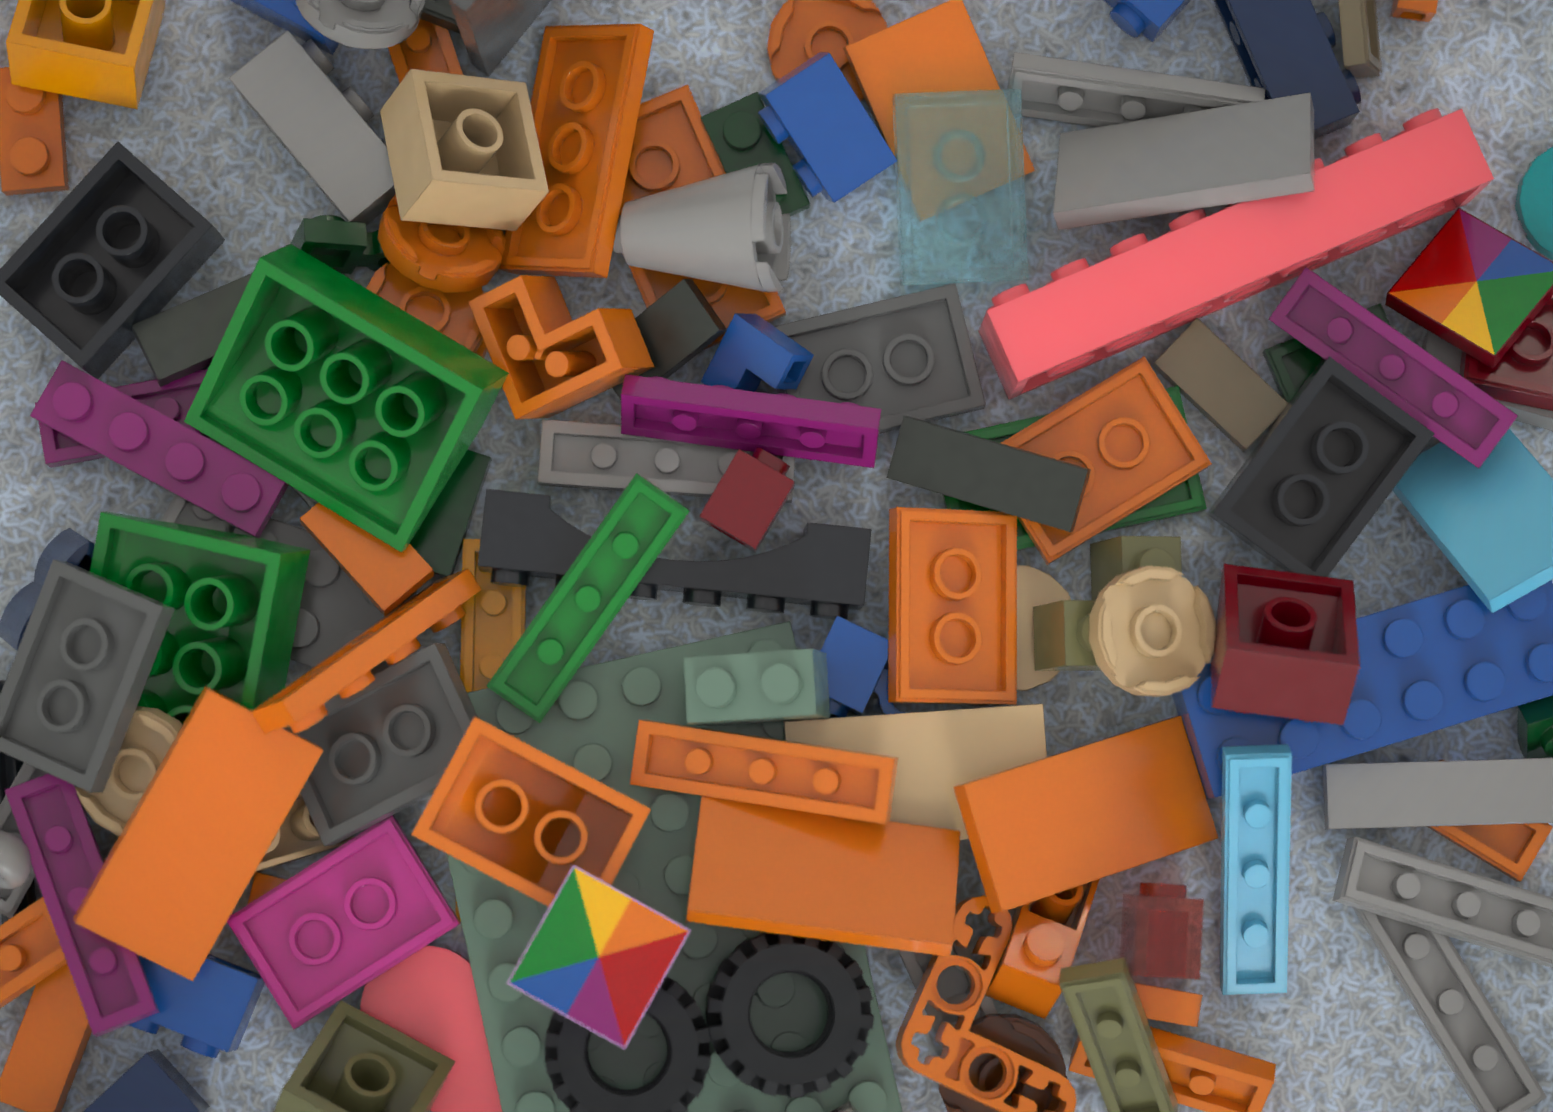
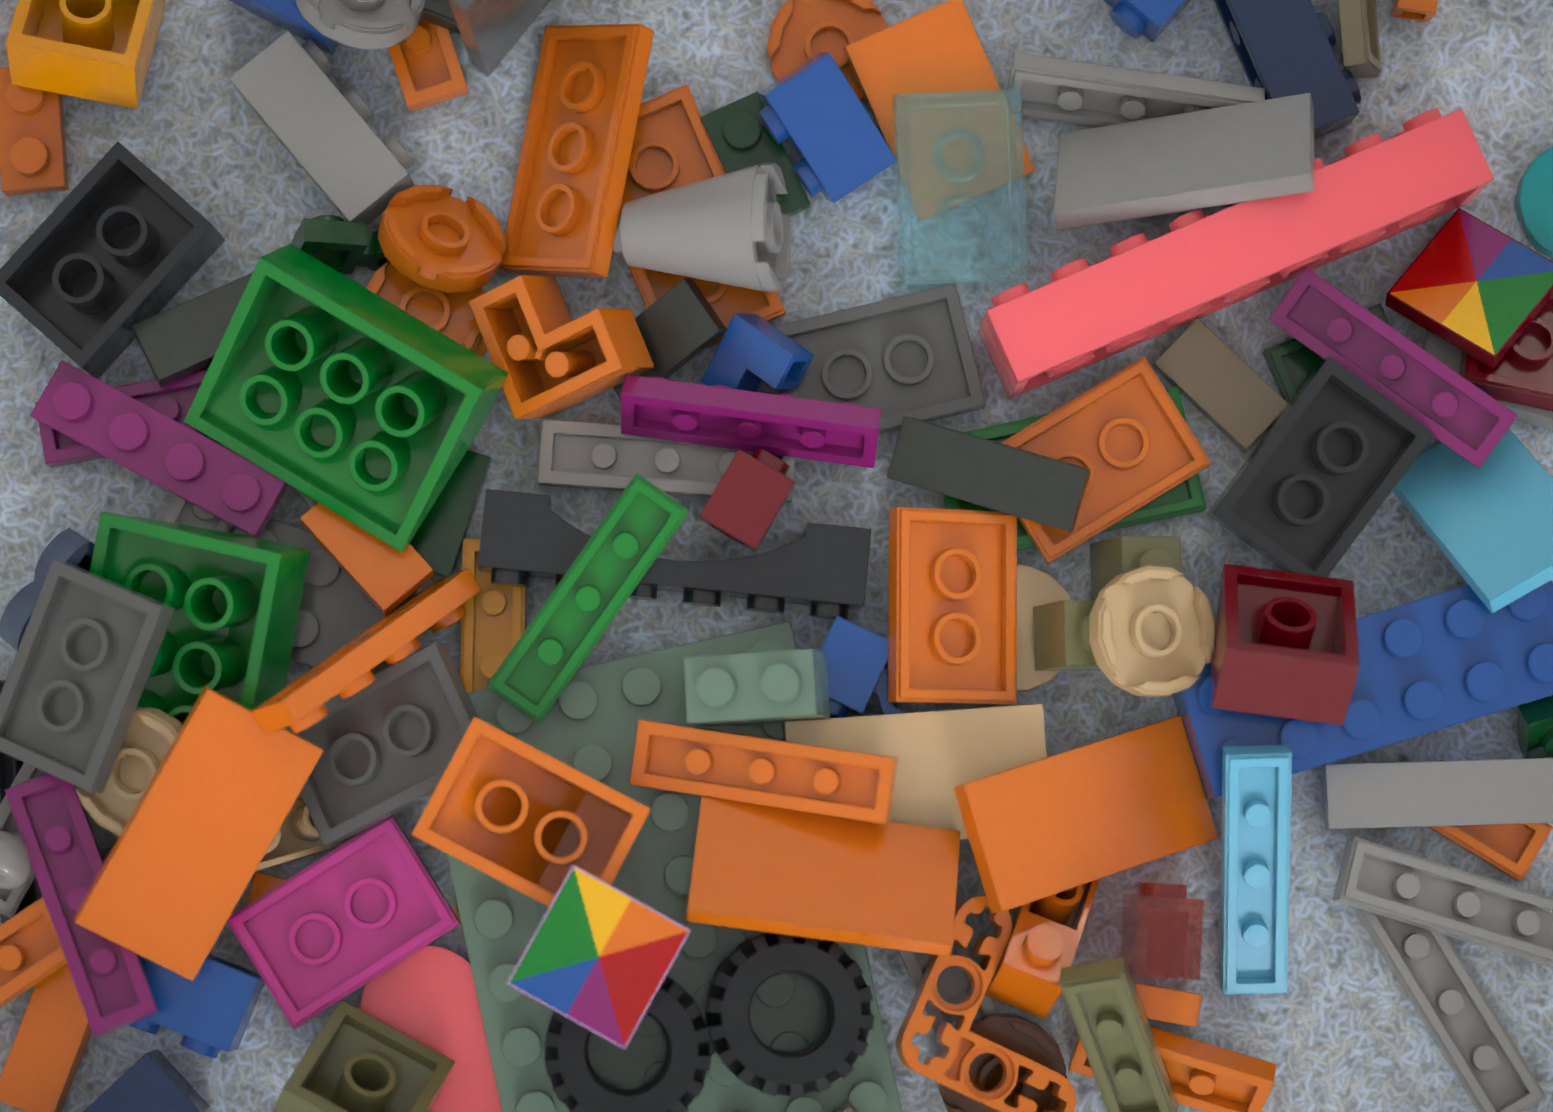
tan brick [380,69,549,231] -> none

